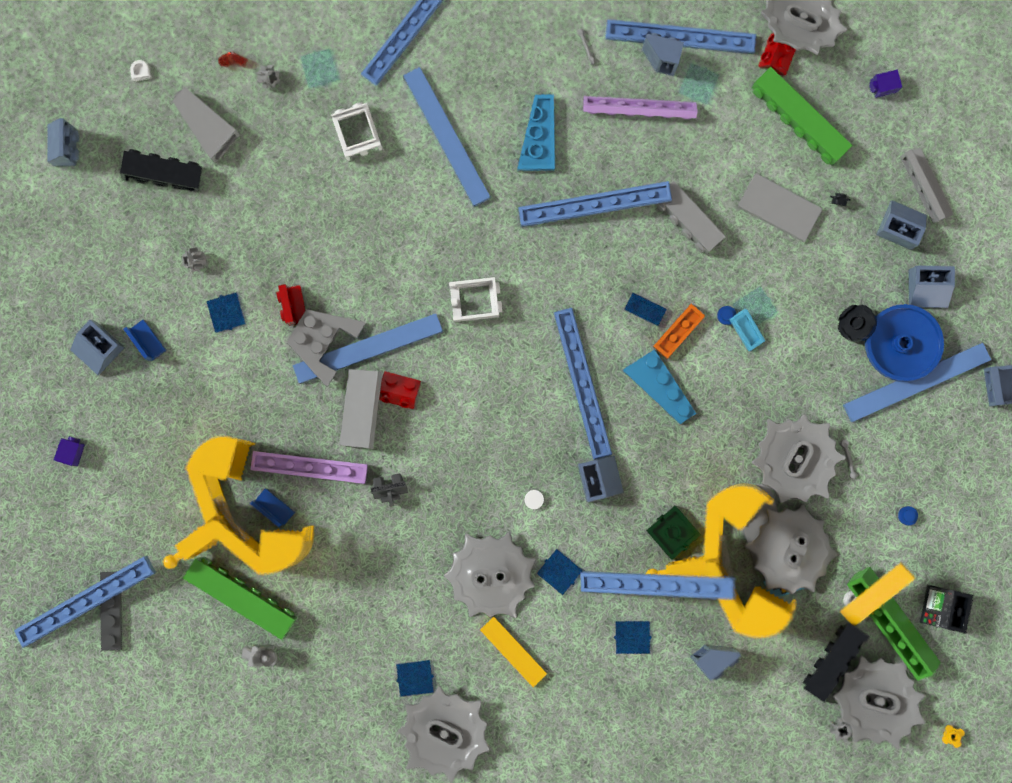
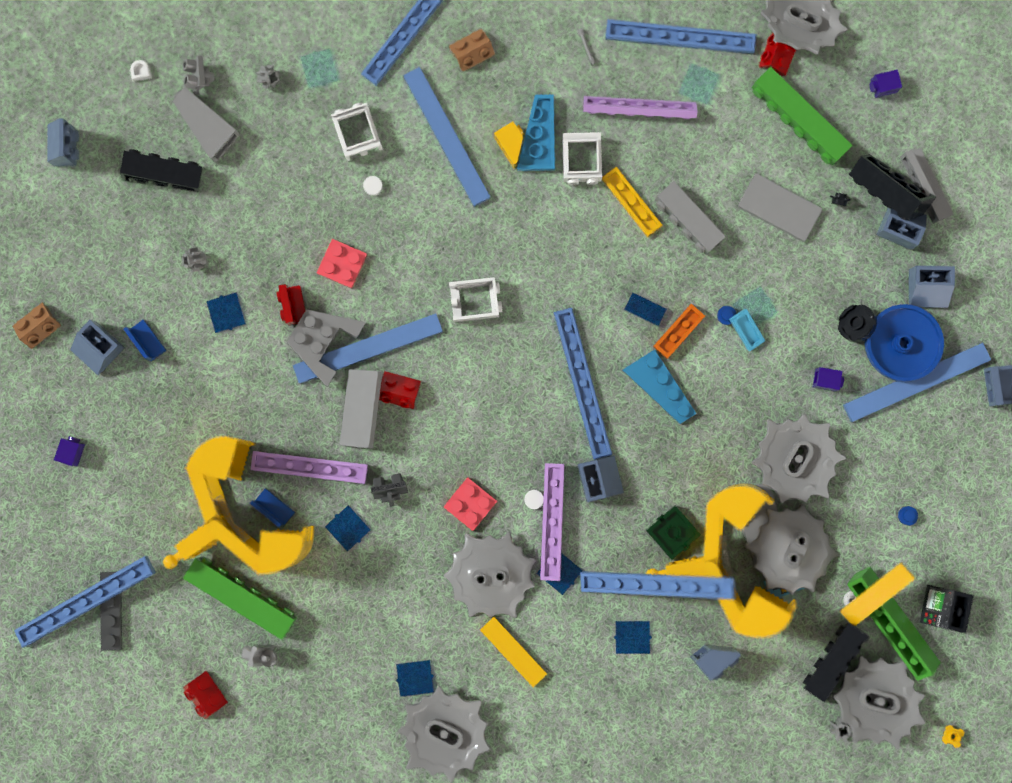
clear red arm [218,51,248,67] -> none
medium blue tile [518,181,672,227] -> none
sand blue slope [642,33,684,76] -> none
light grey hinge [841,440,858,479] -> none
none -> medium nougat bracket [12,302,61,349]
none -> light grey hips [183,55,215,95]
none -> red bracket [183,671,228,719]
none -> coral plate [317,239,367,289]
none -> clear blue piece [325,505,371,552]
none -> white tile [363,176,383,196]
none -> coral plate [444,477,497,531]
none -> medium nougat bracket [449,29,495,72]
none -> yellow slope [494,121,524,169]
none -> lavender plate [540,463,565,581]
none -> white window [562,132,602,185]
none -> yellow tile [602,166,663,238]
none -> dark purple brick [813,367,844,391]
none -> black wedge [849,154,936,220]

